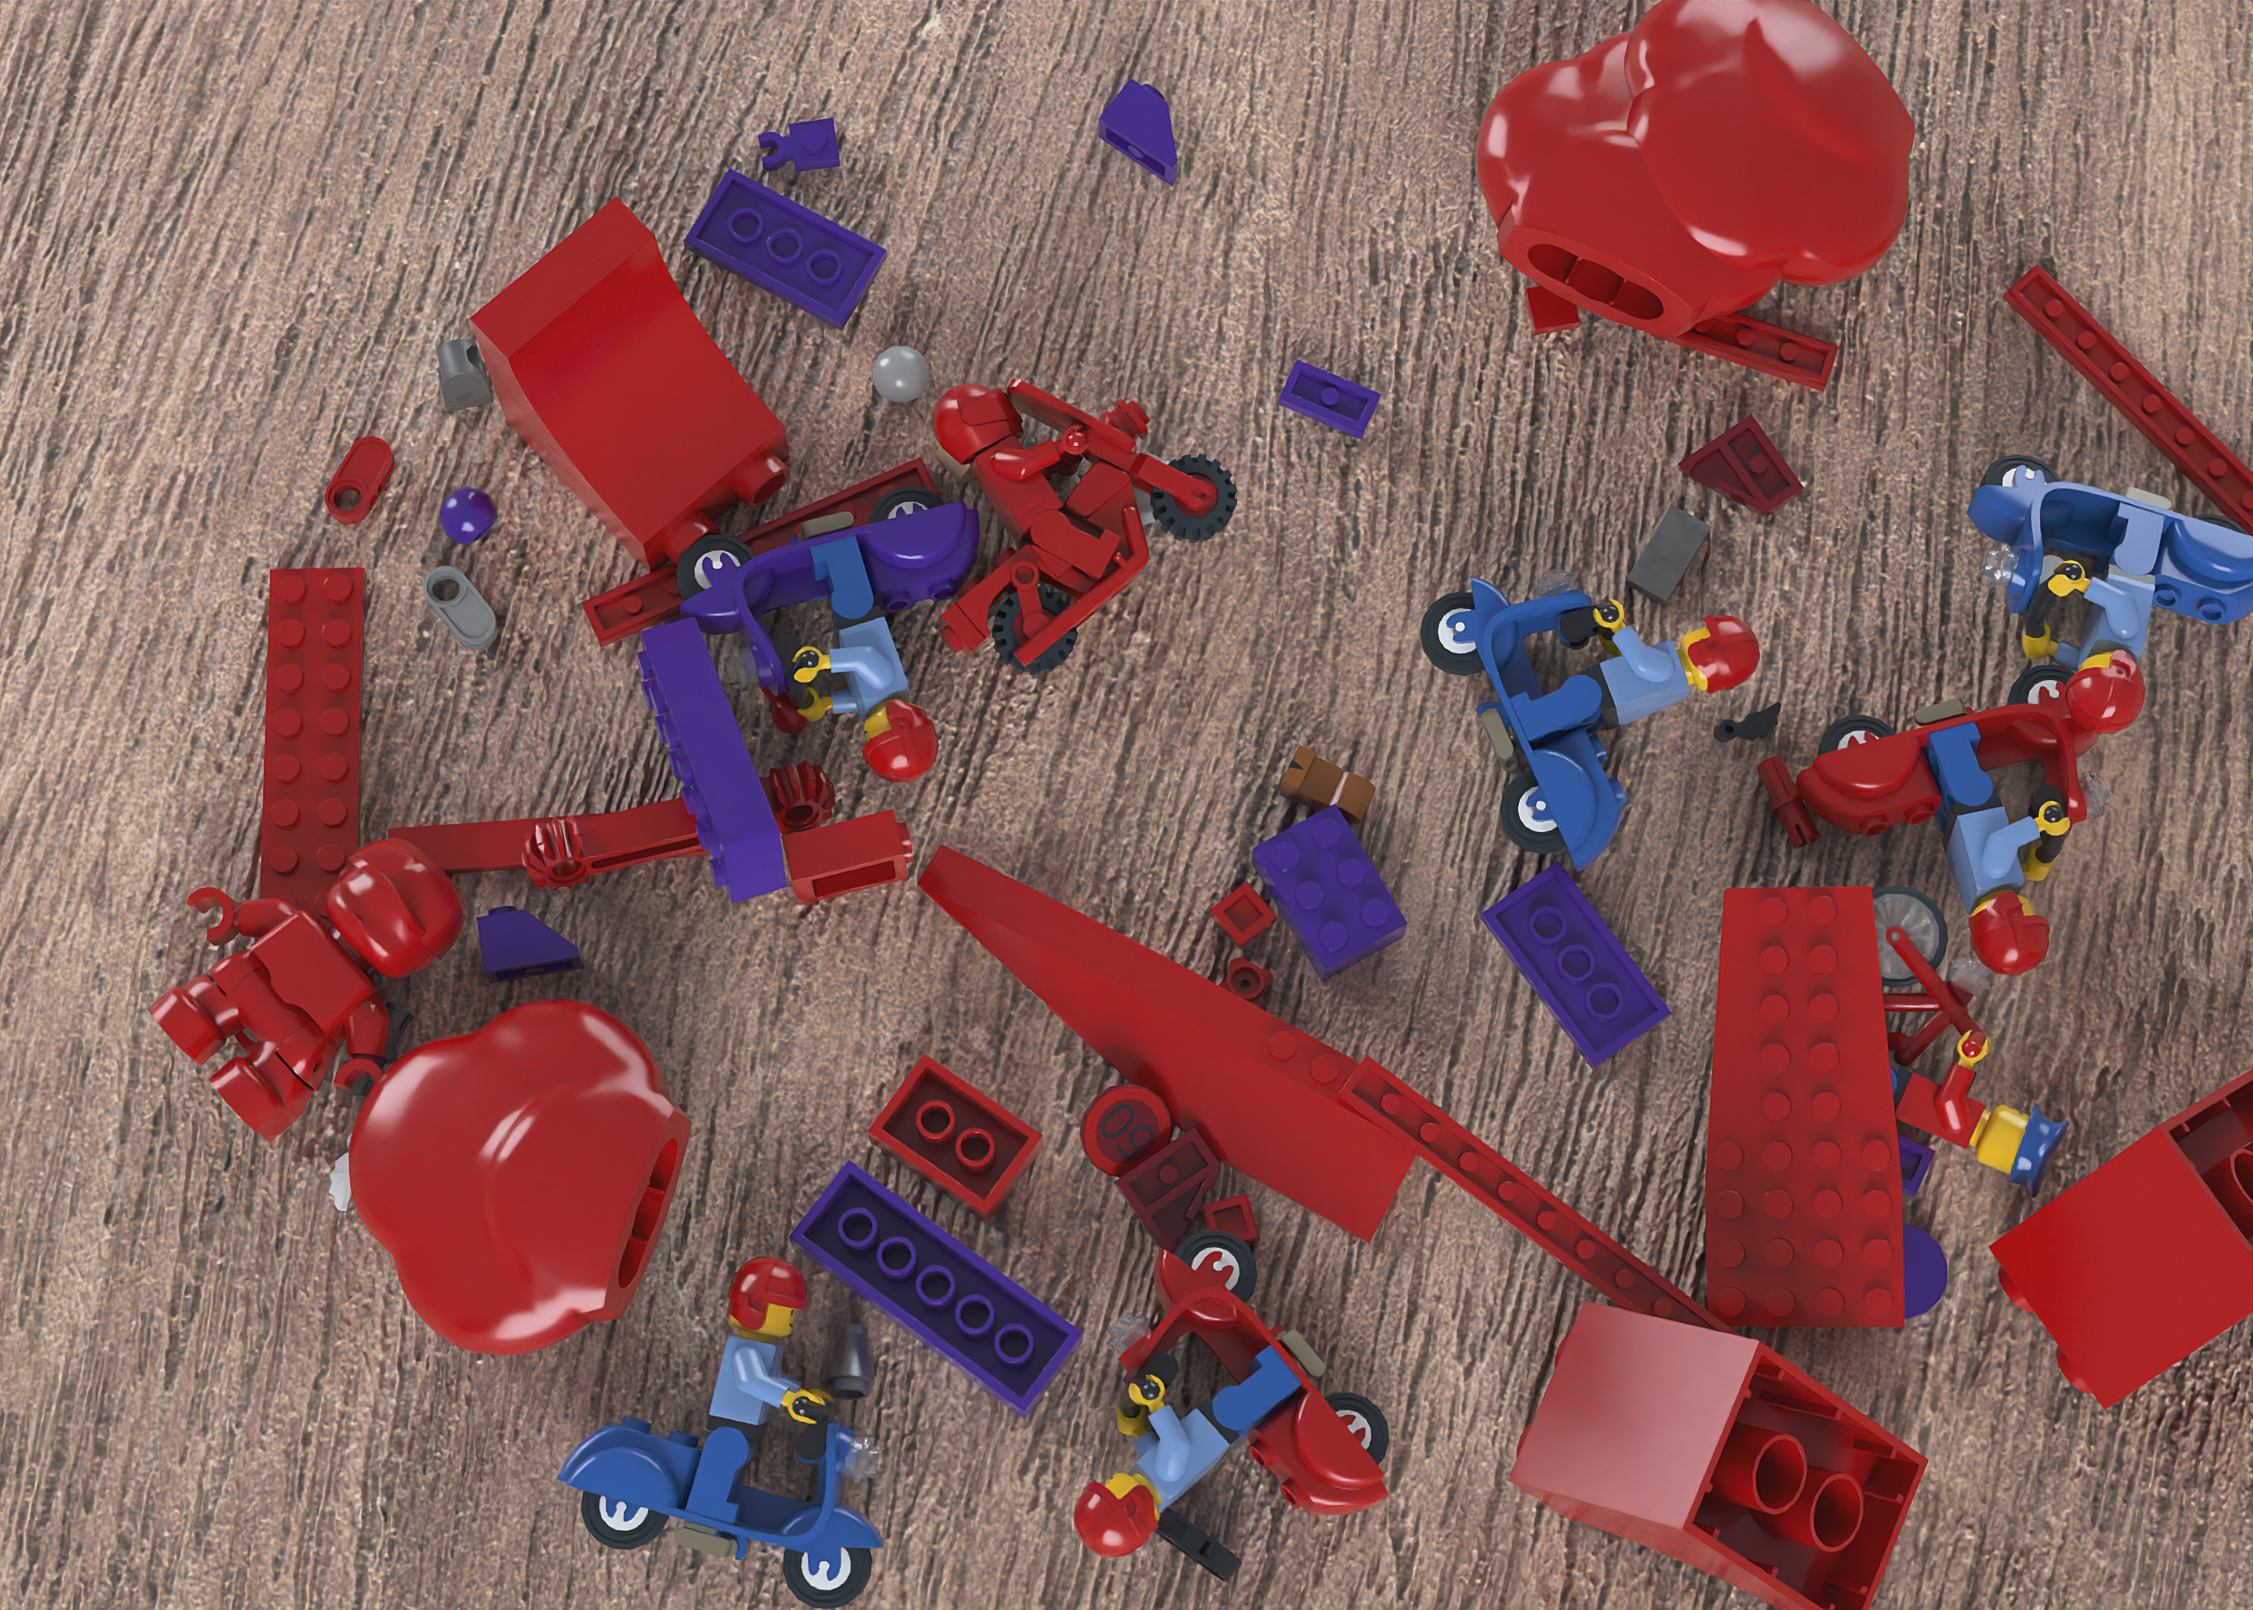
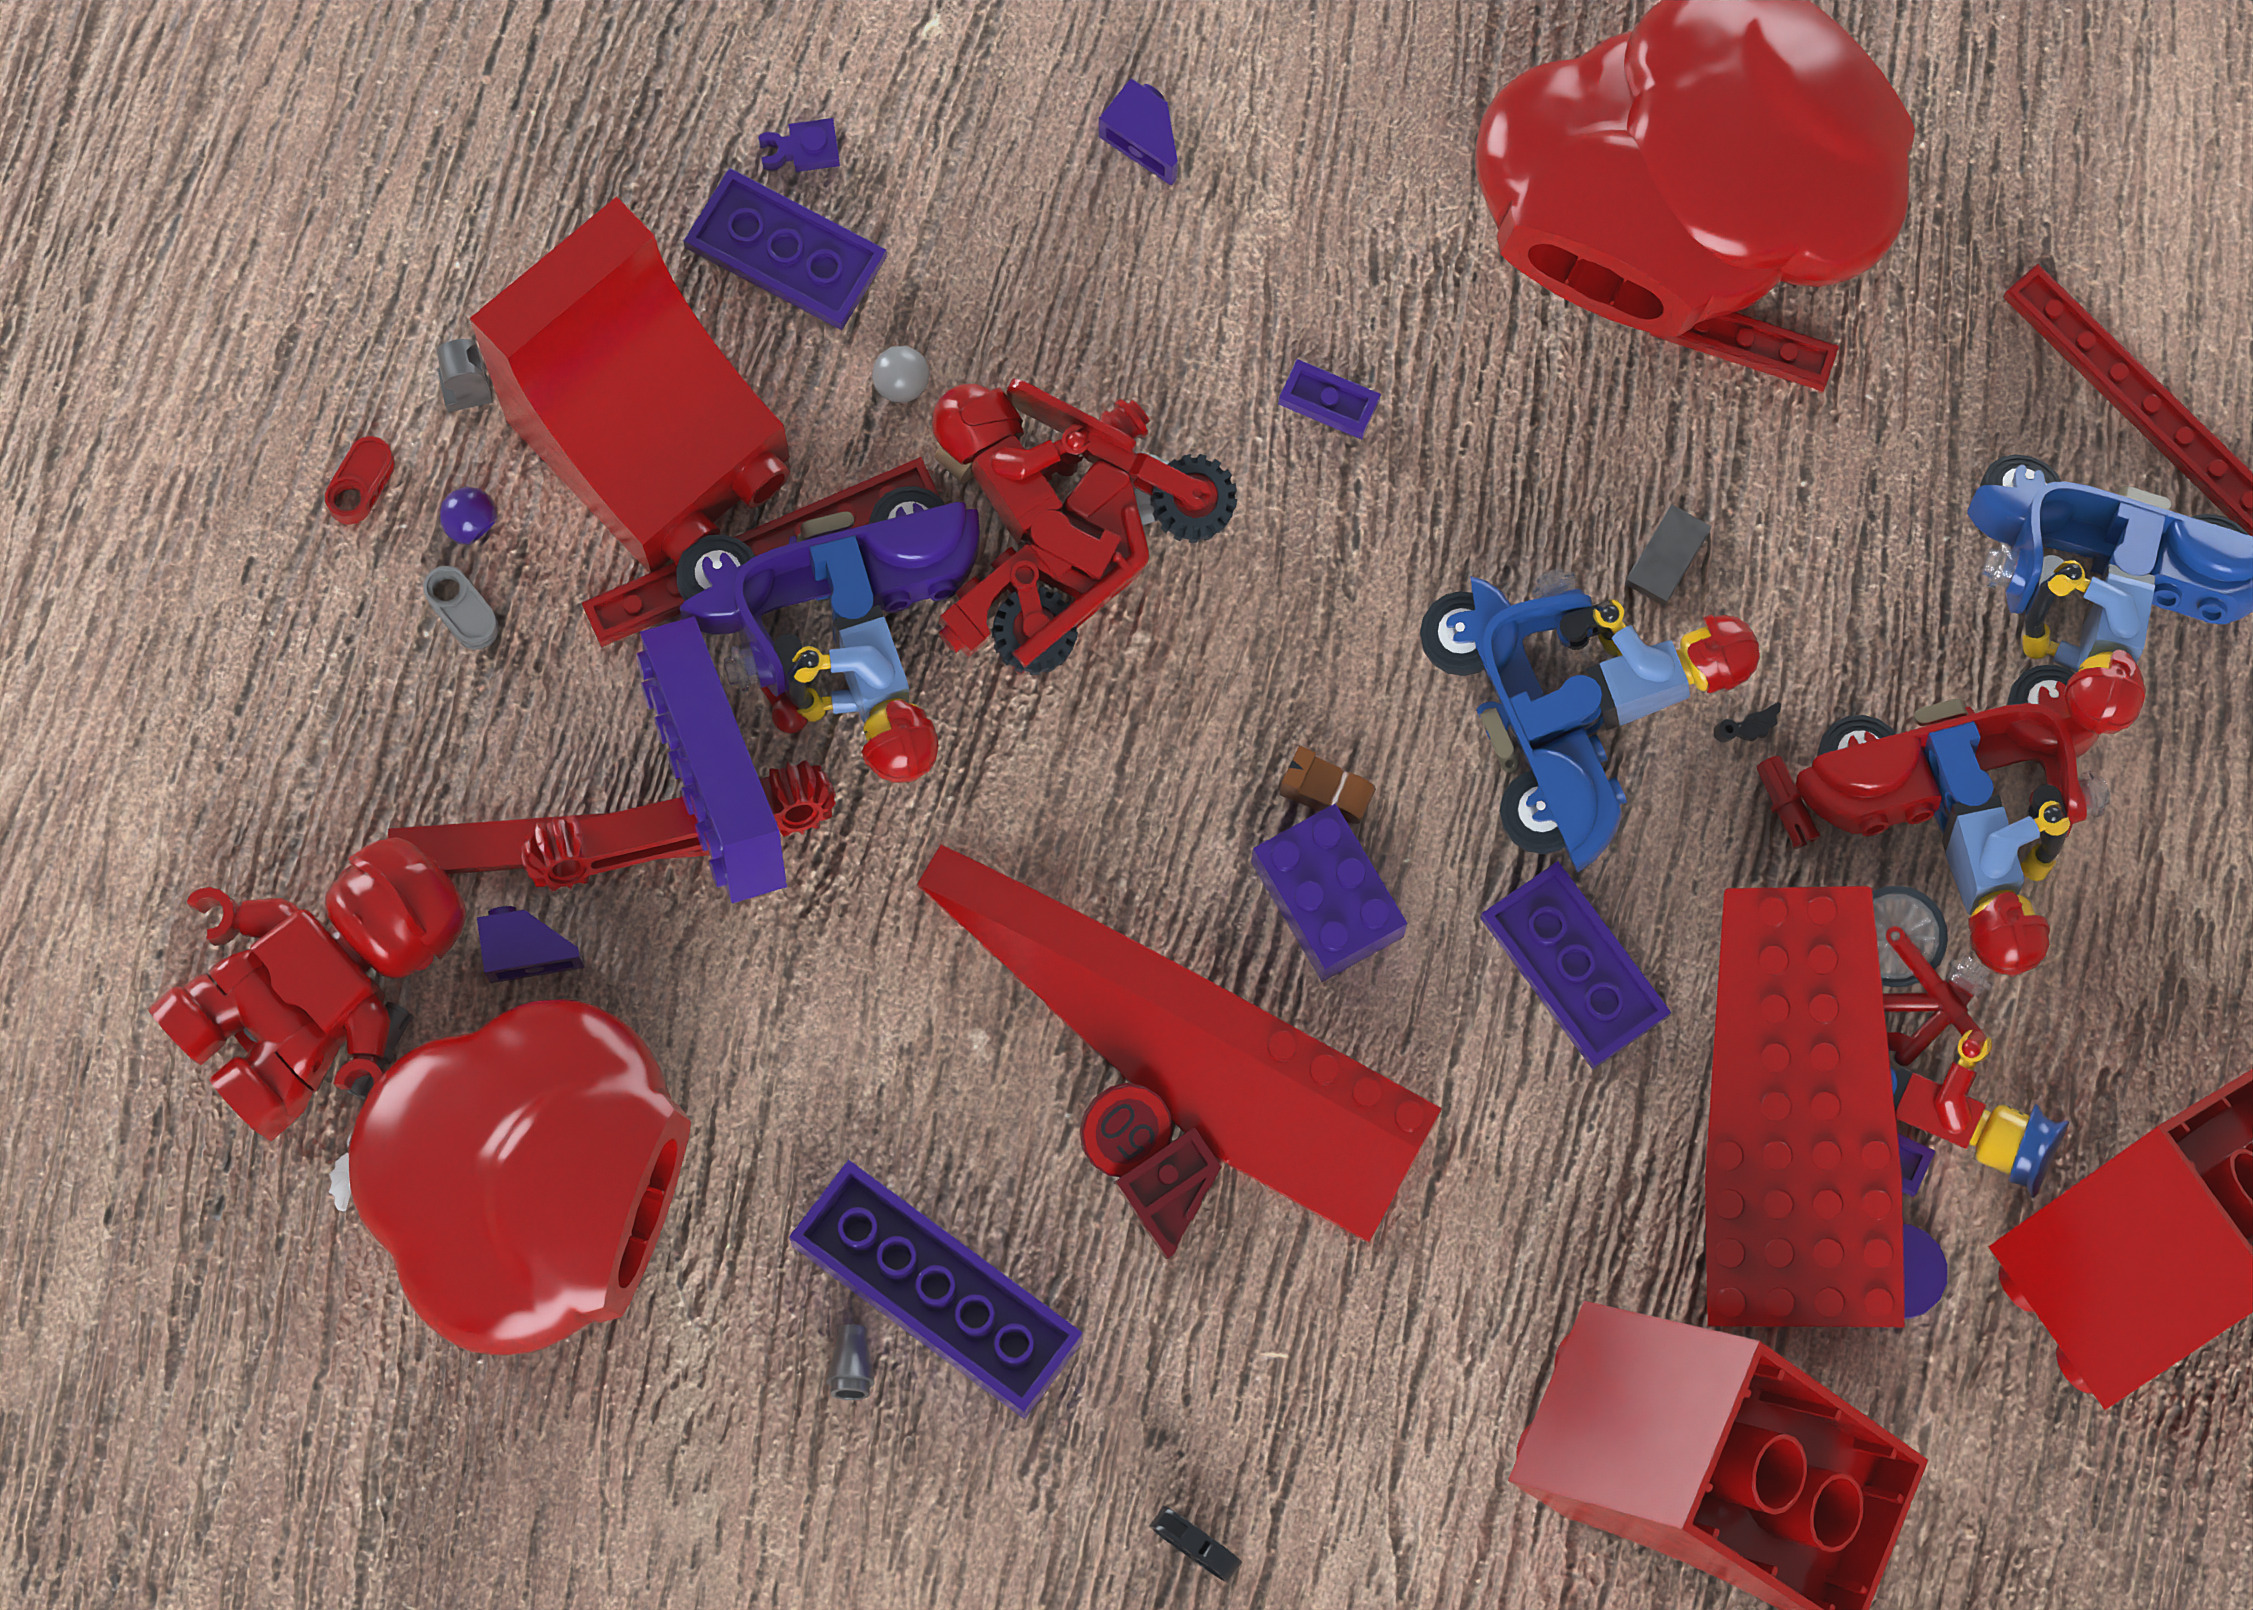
red plate [260,567,366,929] -> none
piece [556,1256,885,1610] -> none
red window [781,809,914,905] -> none
red brick [868,1053,1043,1224] -> none
piece [1073,1230,1389,1558] -> none
red tile [1200,1193,1260,1245] -> none
red plate [1210,881,1277,950] -> none
red plate [1219,957,1273,1008] -> none
red plate [1335,1054,1742,1337] -> none
red tile [1524,285,1580,336] -> none
dark red wing [1678,414,1804,518] -> none

